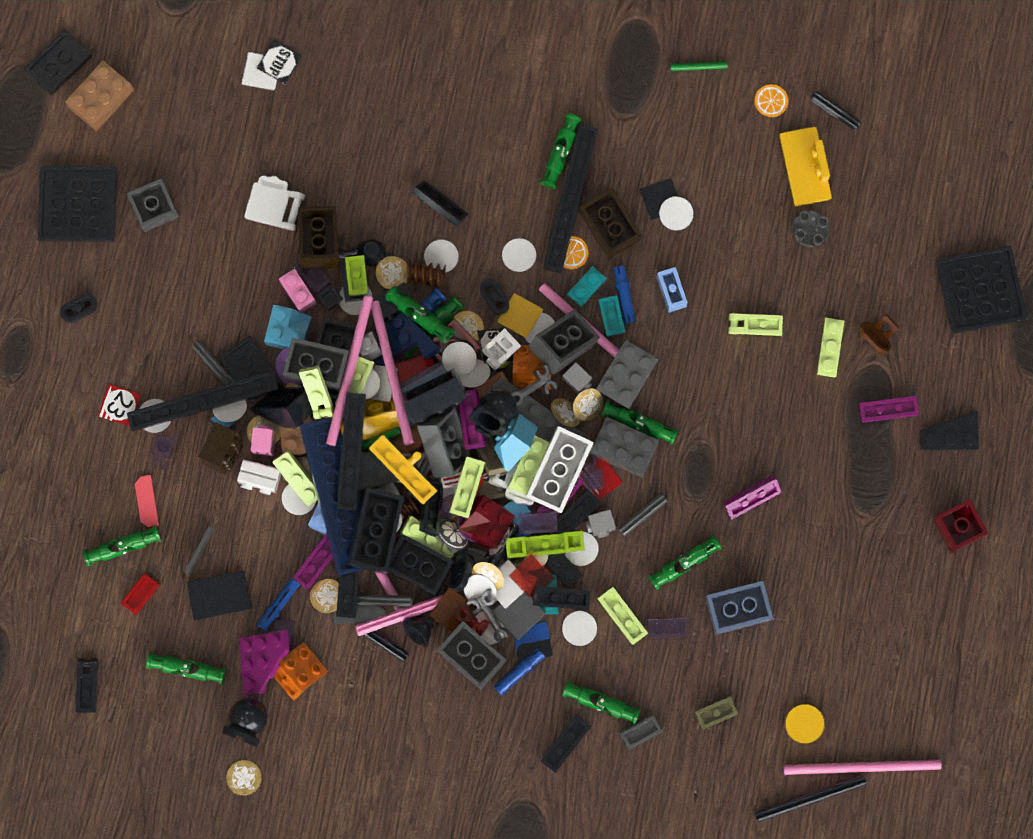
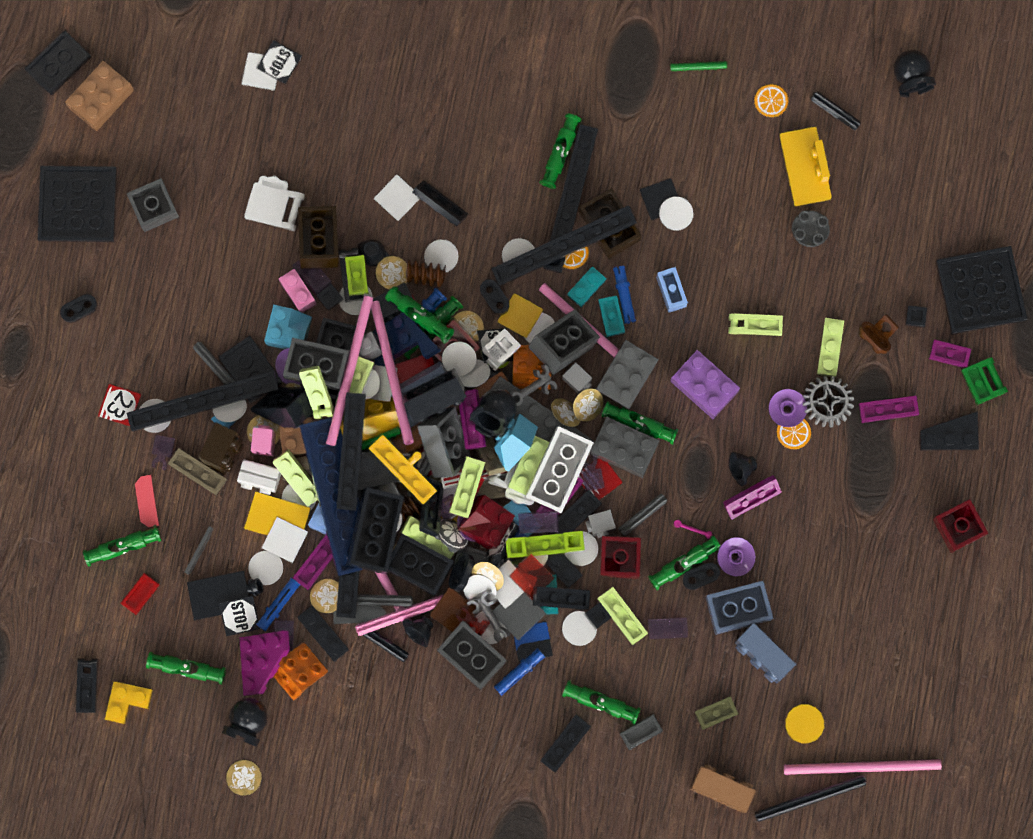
none -> yellow plate [105,681,153,724]
none -> dark tan plate [168,448,227,496]
none -> sticker [219,596,260,636]
none -> yellow tile [244,492,311,536]
none -> black plate [246,578,264,597]
none -> white sticker [248,551,283,585]
none -> white sticker [262,517,308,563]
none -> black plate [297,605,349,662]
none -> white sticker [374,175,419,221]
none -> black plate [492,205,637,286]
none -> black plate [584,602,612,630]
none -> dark red slope [601,536,641,579]
none -> medium lavender brick [670,350,740,419]
none -> dark pink hinge [674,520,712,539]
none -> black plate [682,563,720,590]
none -> medium nougat brick [690,765,756,813]
none -> medium lavender dish [717,538,755,576]
none -> black piece [729,452,757,486]
none -> sand blue brick [735,623,796,684]
none -> medium lavender dish [769,389,807,427]
none -> light orange sticker [777,419,811,449]
none -> light grey gear [802,376,854,428]
none -> black tile [893,49,936,97]
none -> black plate [905,305,927,328]
none -> magenta plate [929,340,971,368]
none -> green plate [961,357,1008,405]

